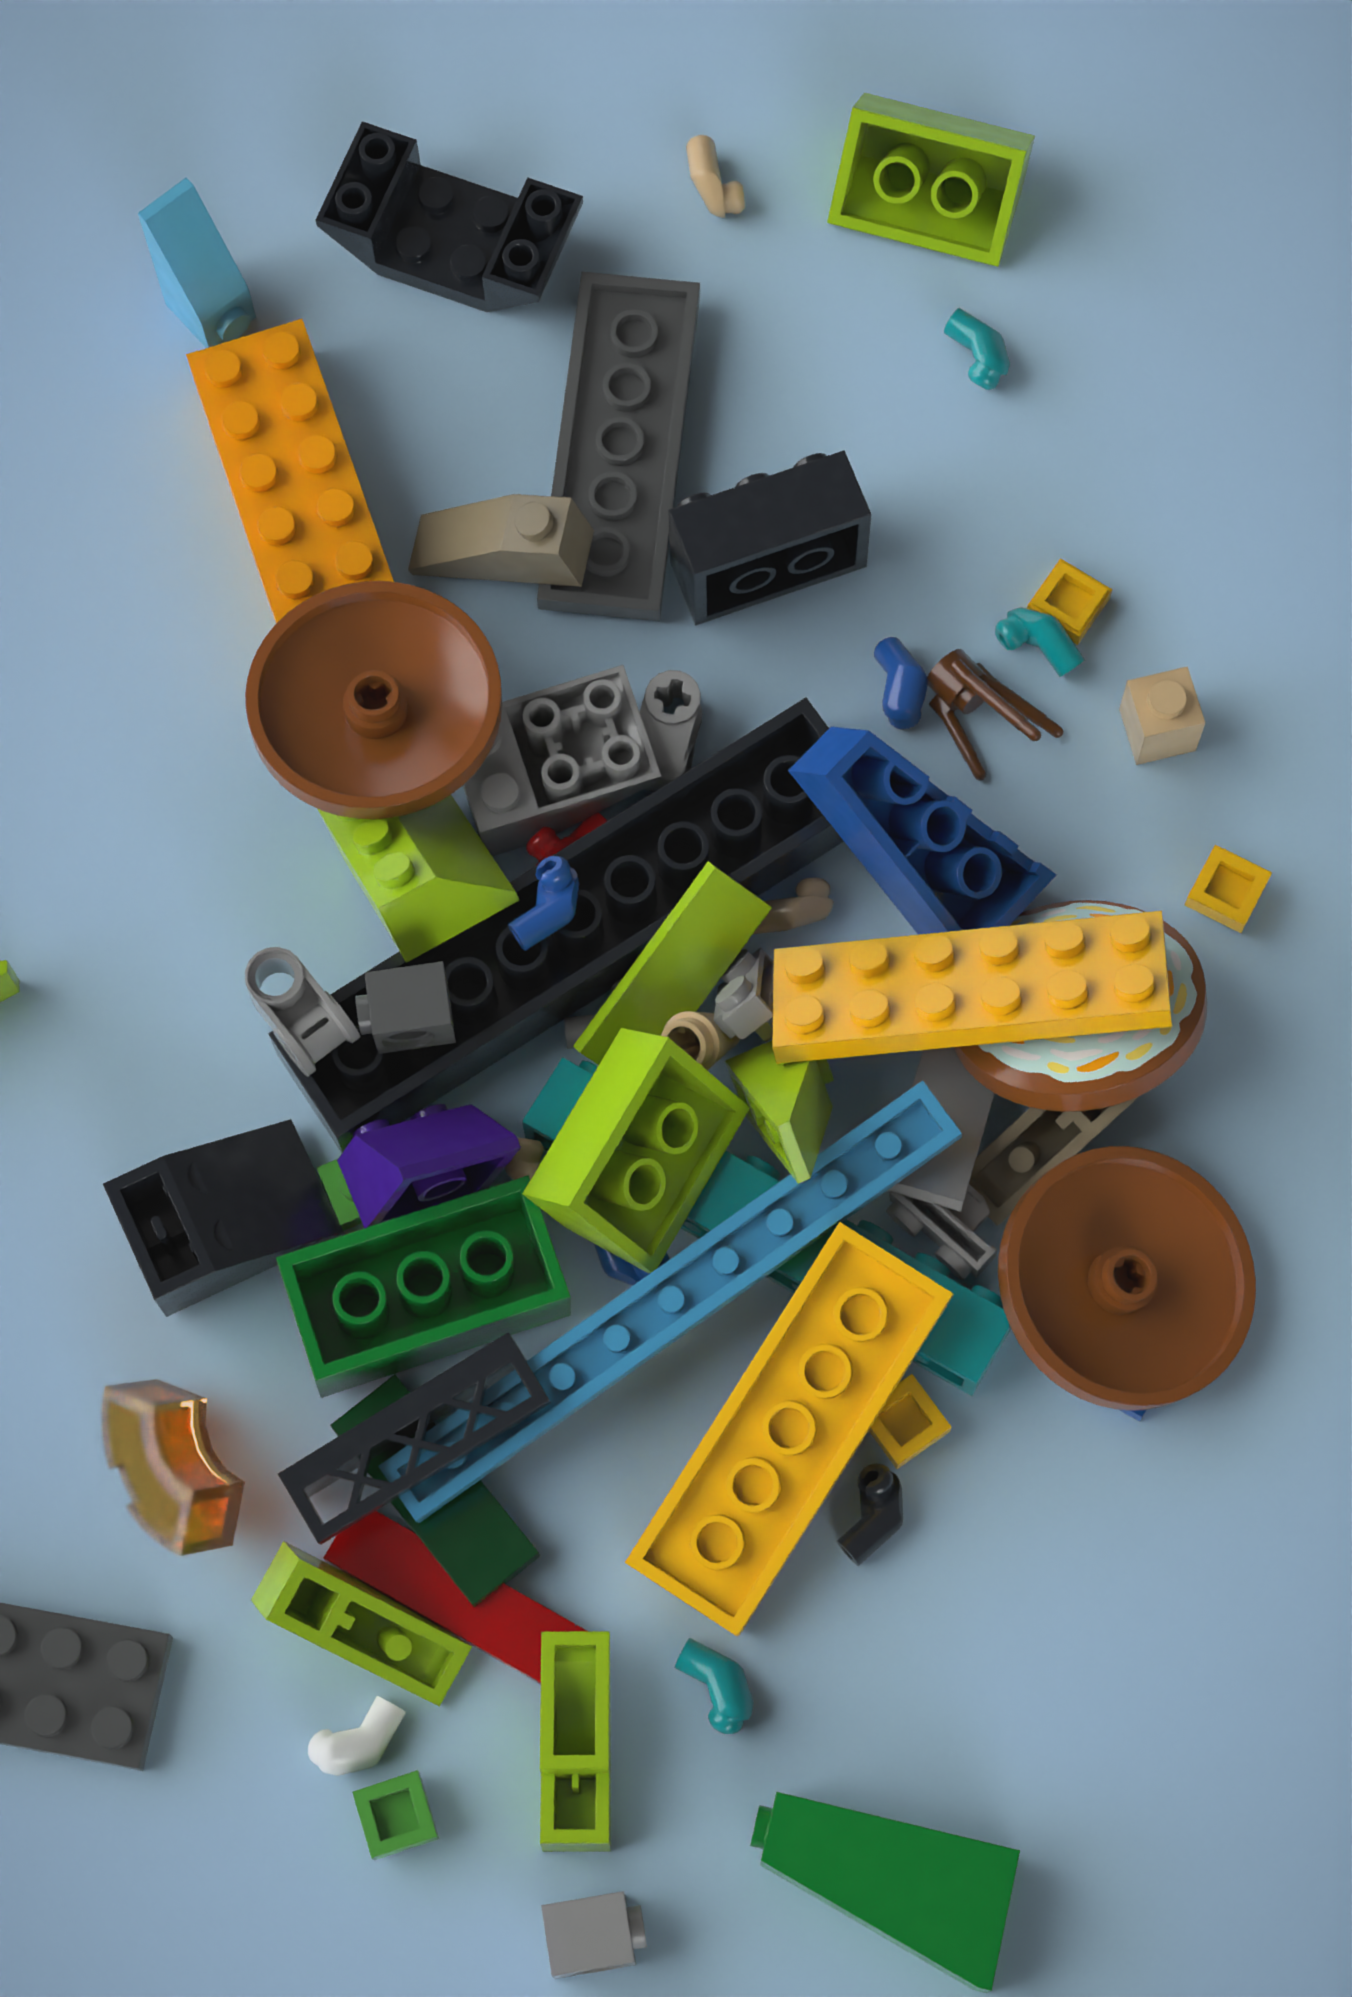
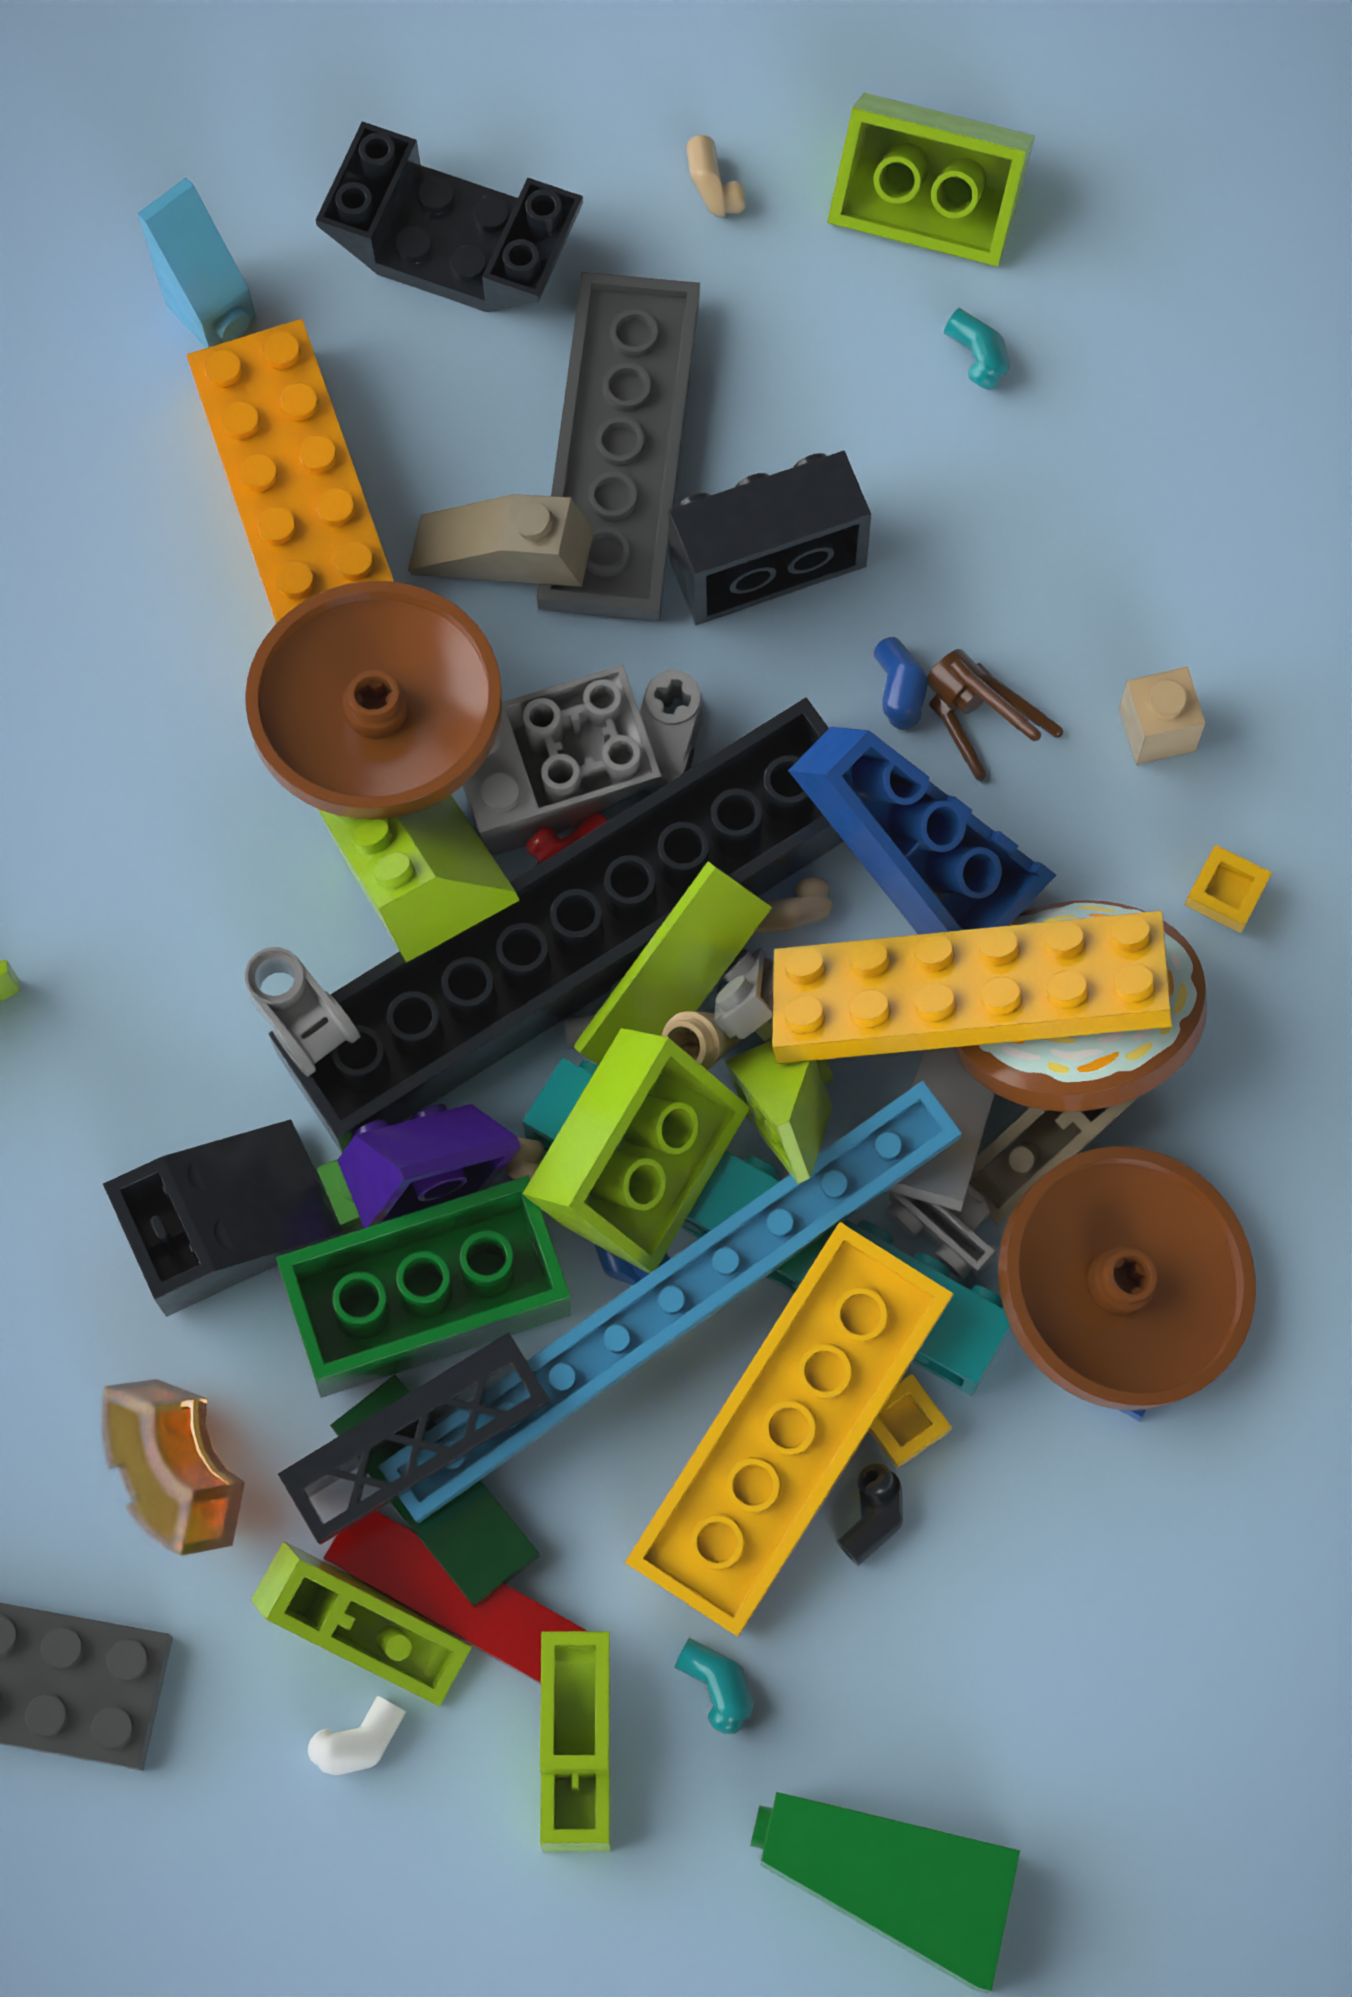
bright green plate [352,1770,439,1860] -> none
dark grey brick [355,961,456,1054] -> none
blue arm [508,856,579,951] -> none
light grey brick [541,1891,647,1979] -> none
teal arm [995,607,1085,677] -> none
yellow tile [1027,558,1112,645] -> none

